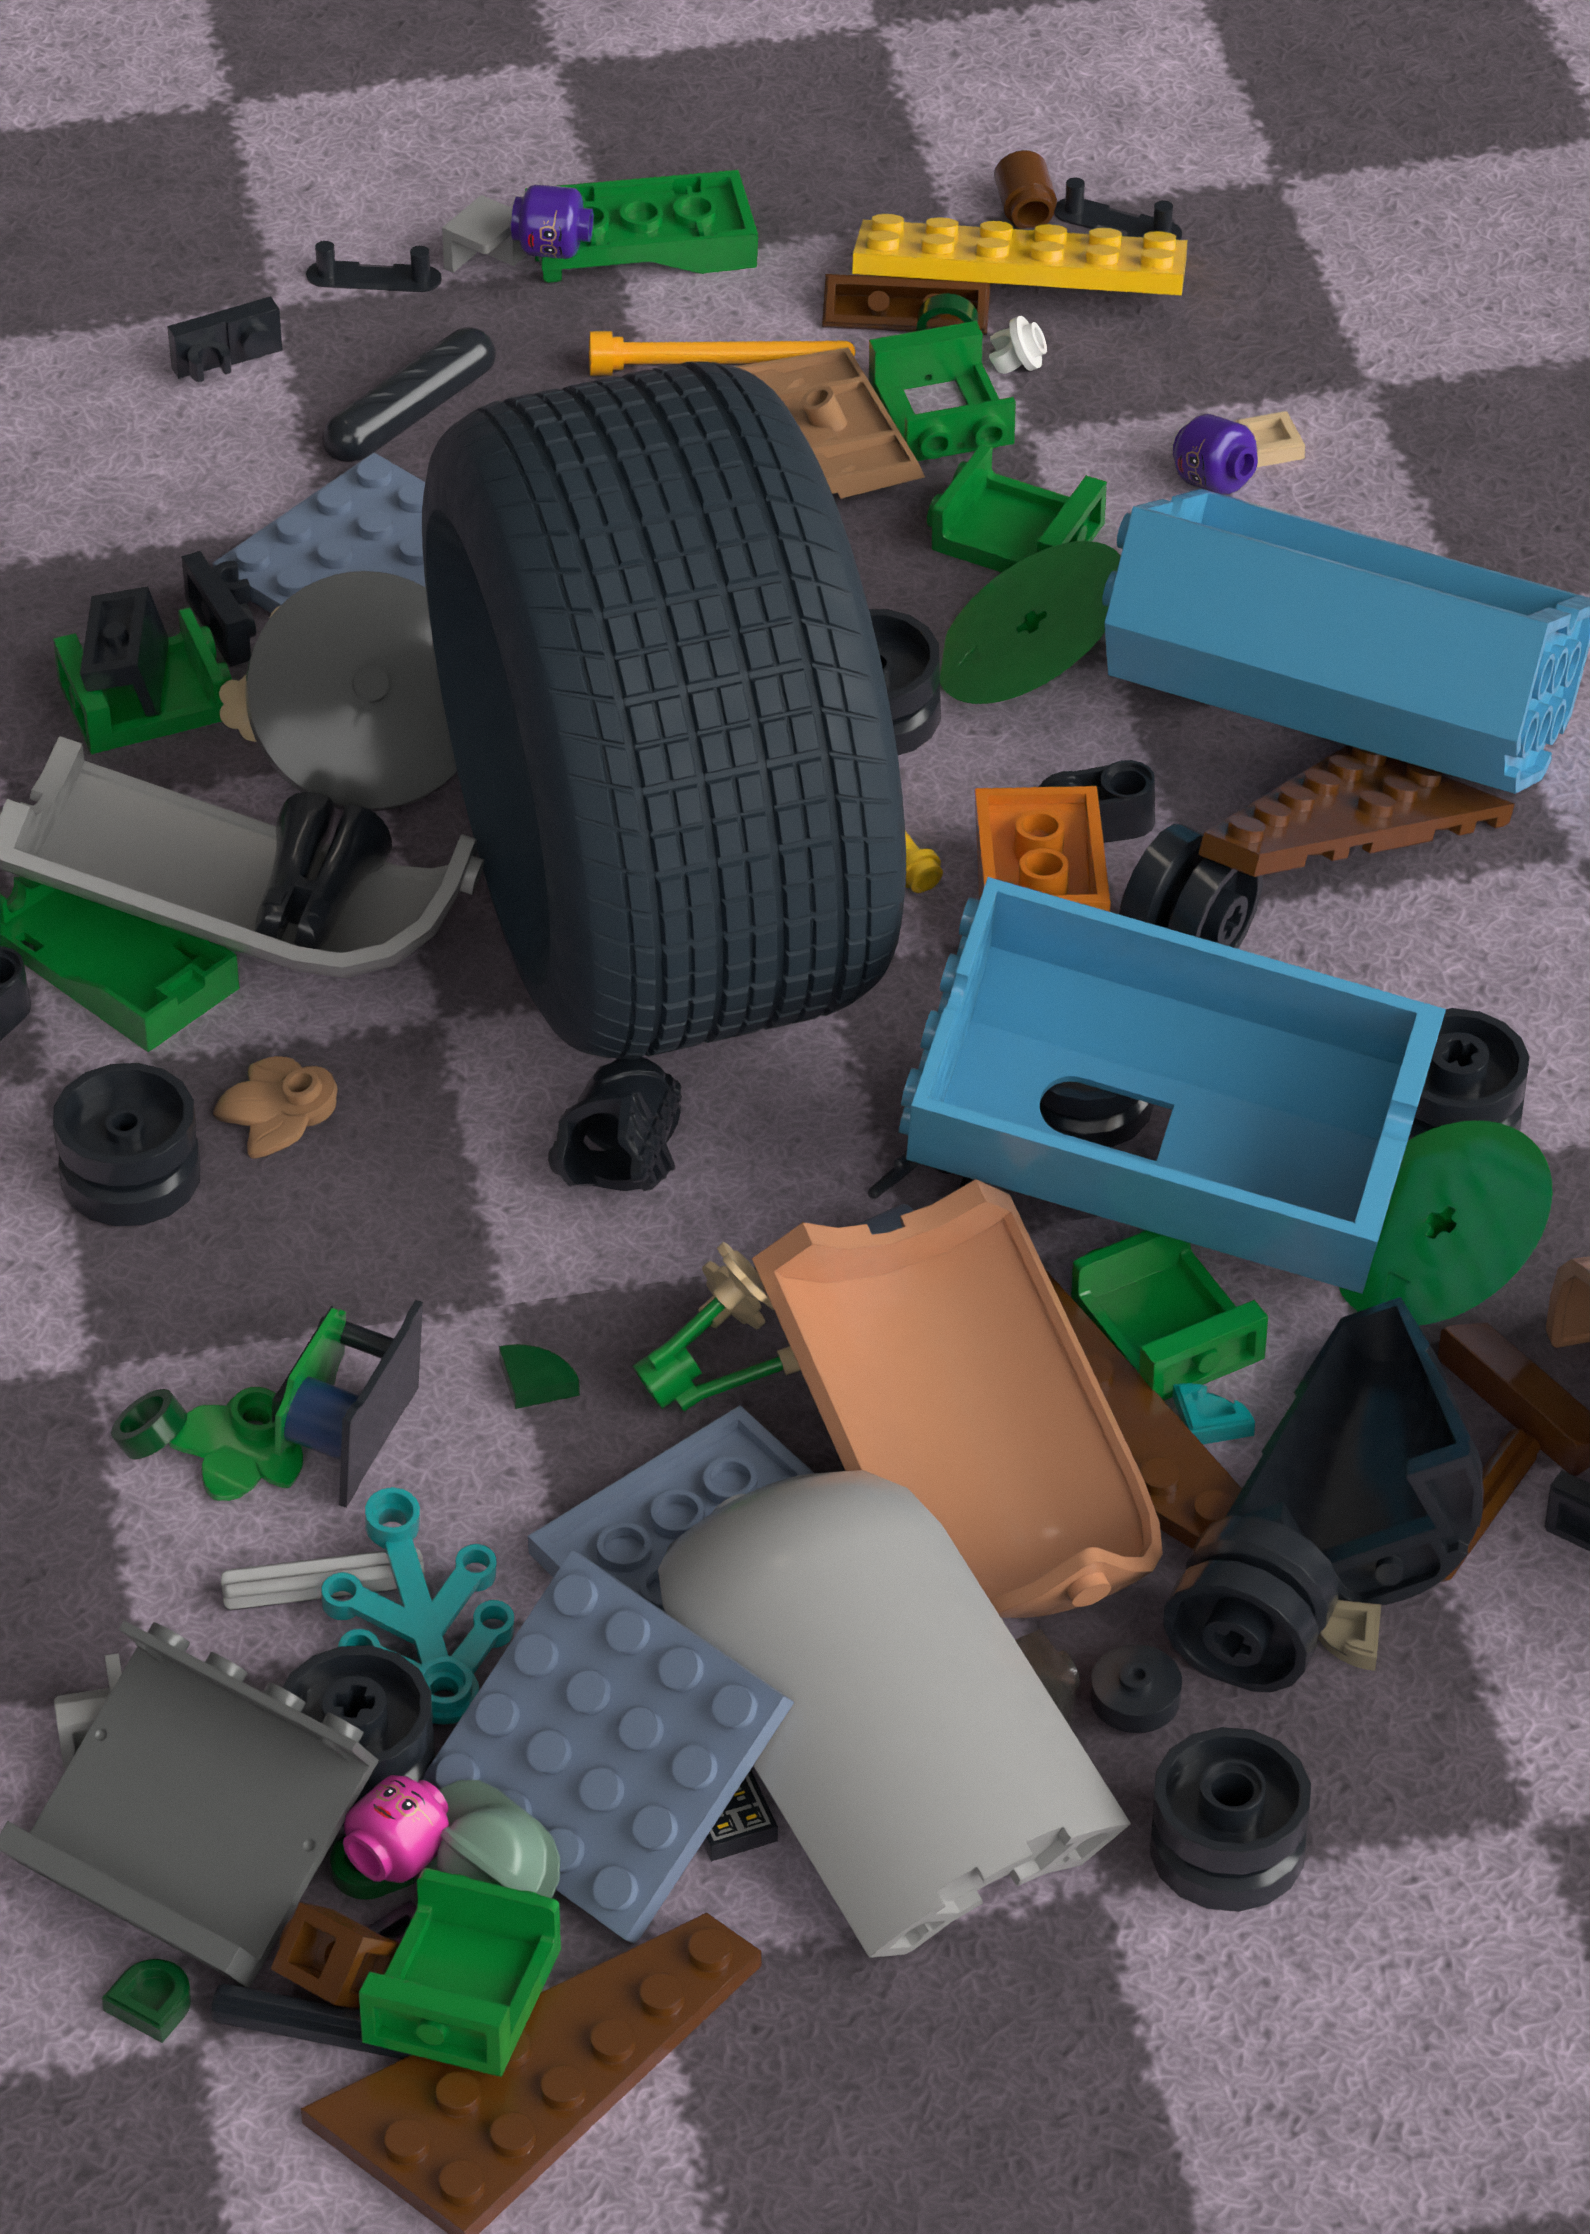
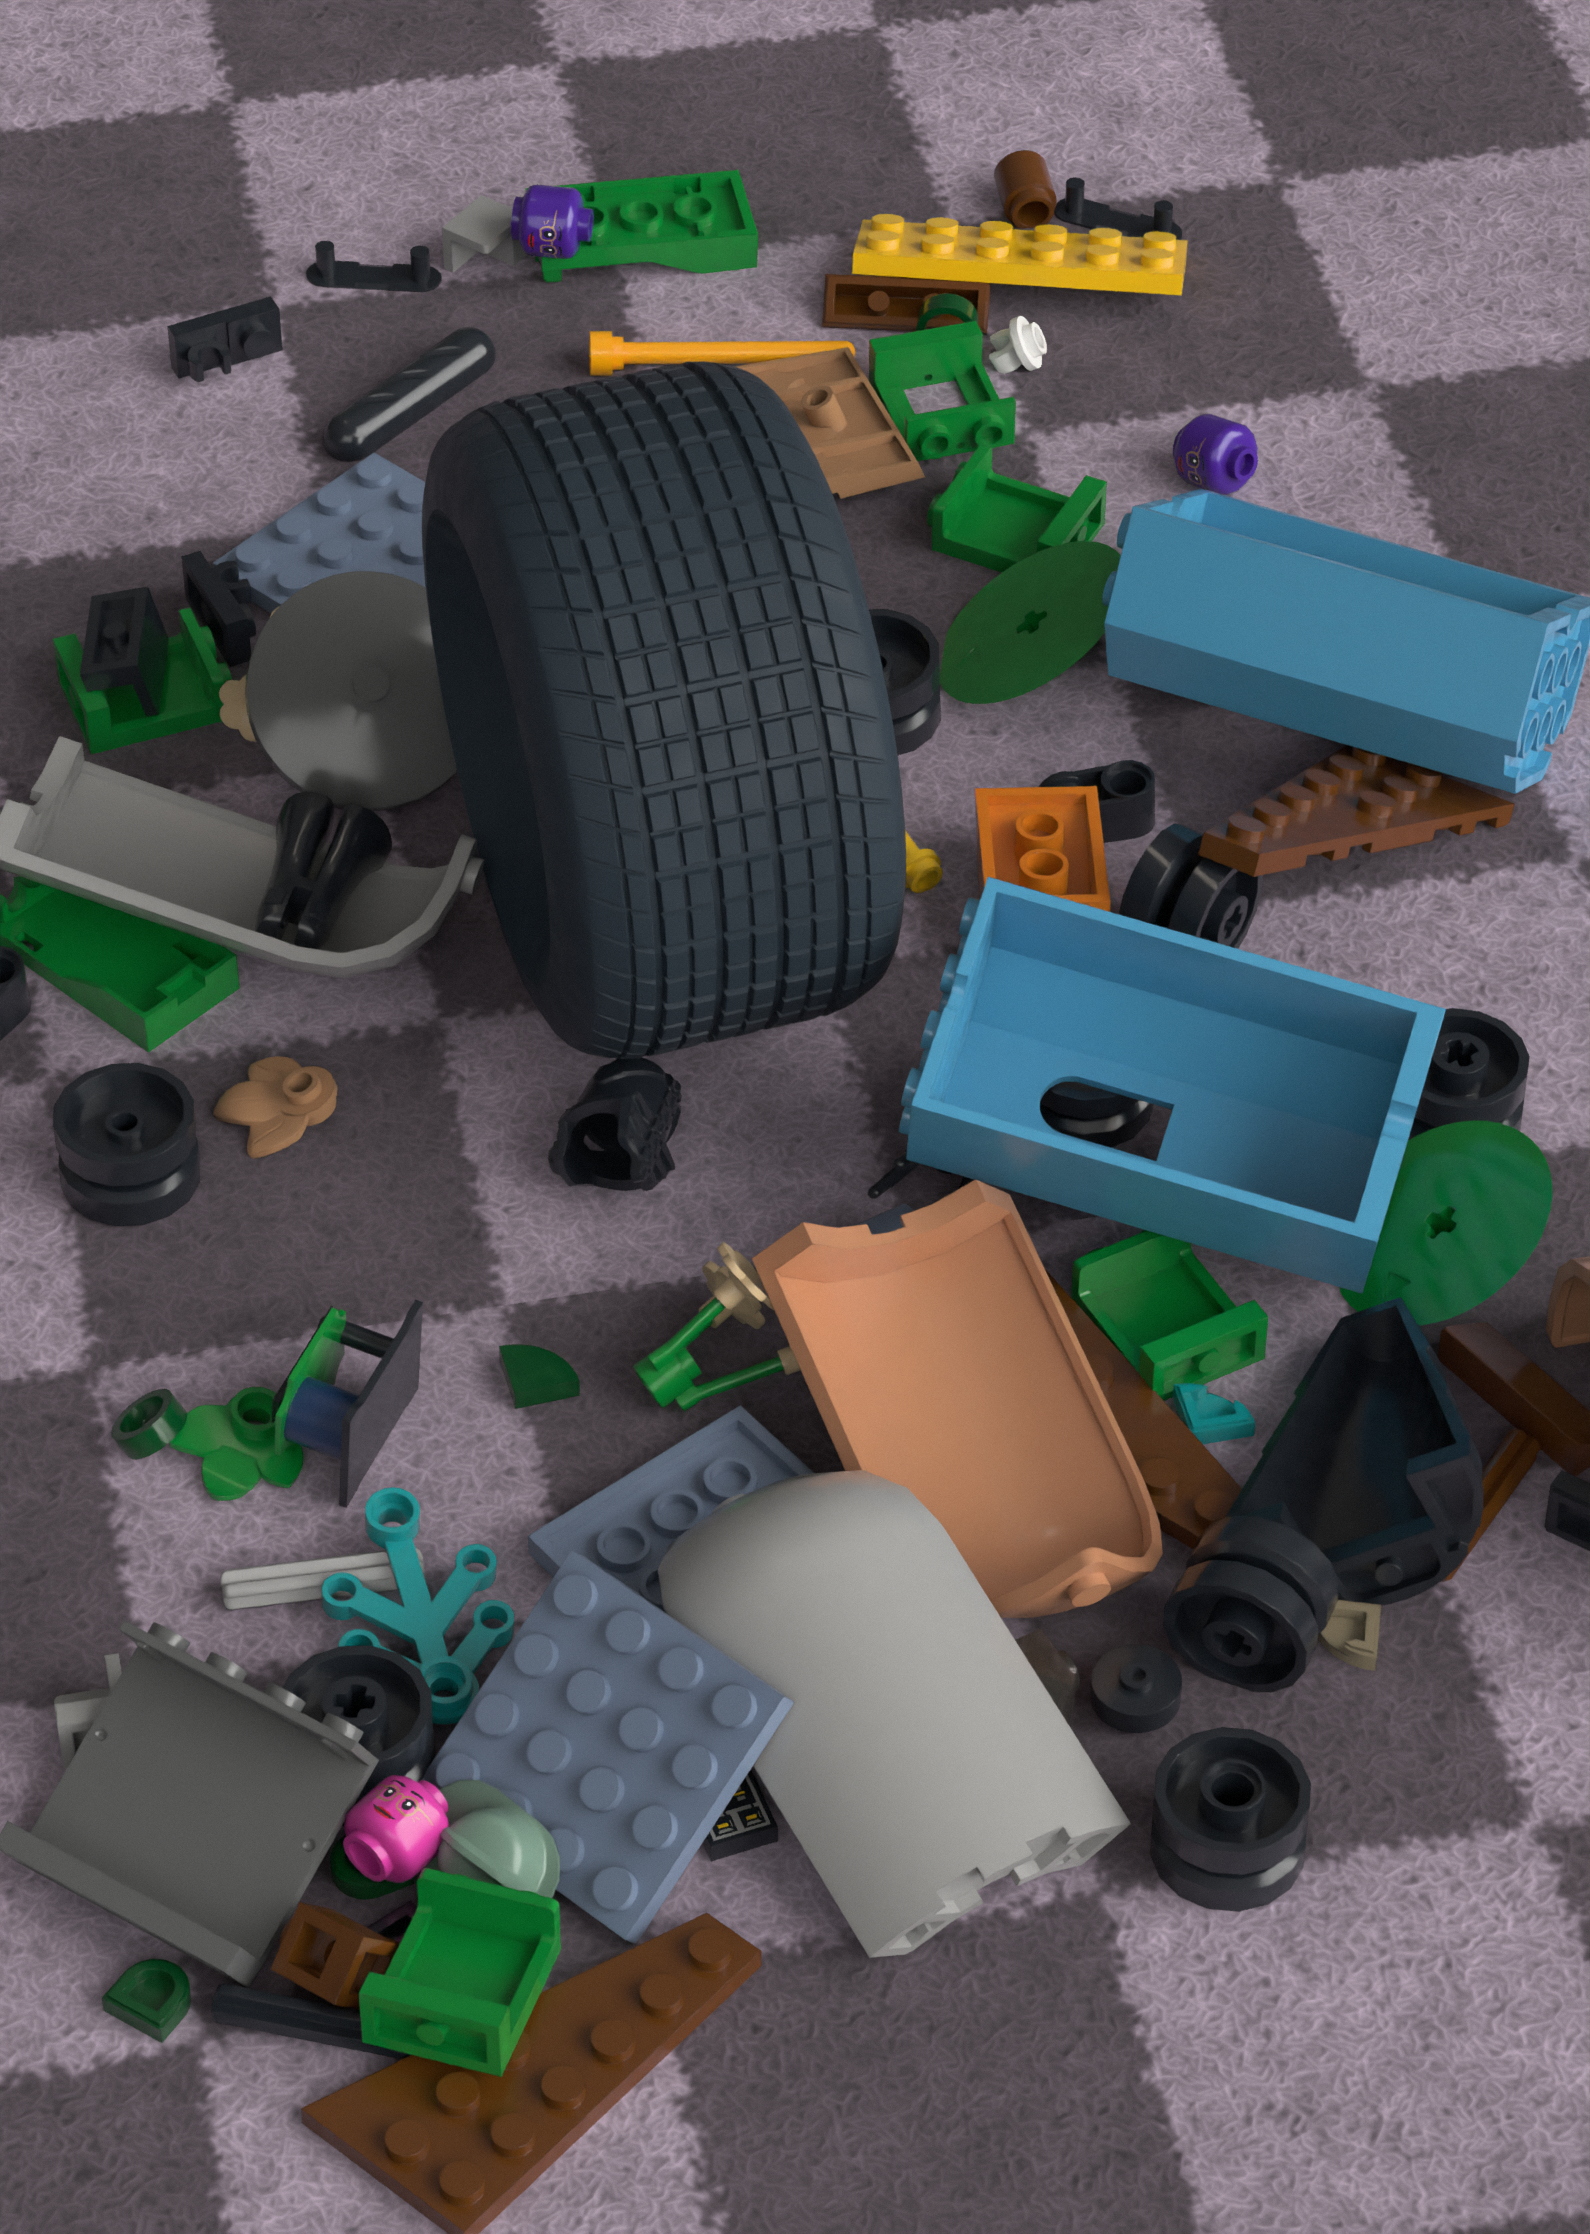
tan tile [1234,411,1305,467] -> none

